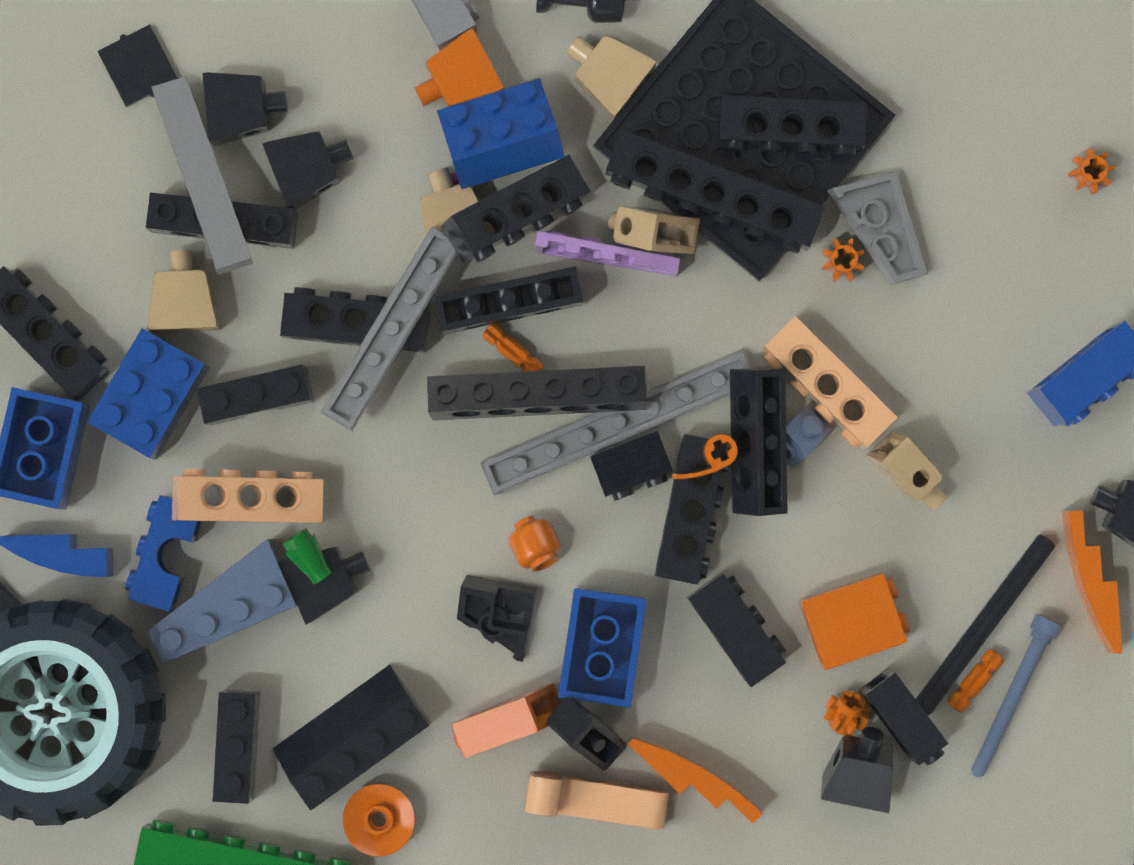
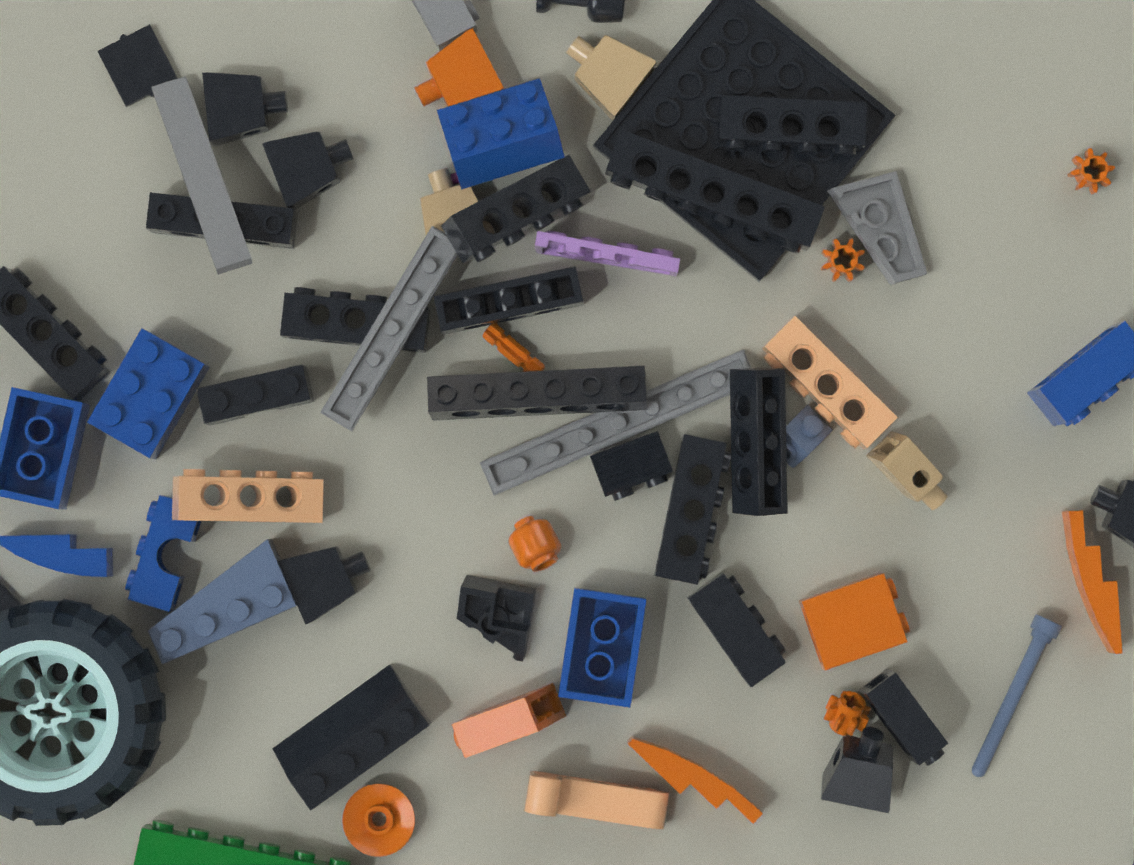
tan torso [147,250,221,333] -> none
black brick [212,690,260,804] -> none
green cone [282,528,332,584] -> none
black brick [546,696,626,771] -> none
tan torso [608,206,700,254] -> none
orange panel [671,434,738,480] -> none
black axle [915,534,1055,715] -> none
orange axle [948,649,1004,713] -> none

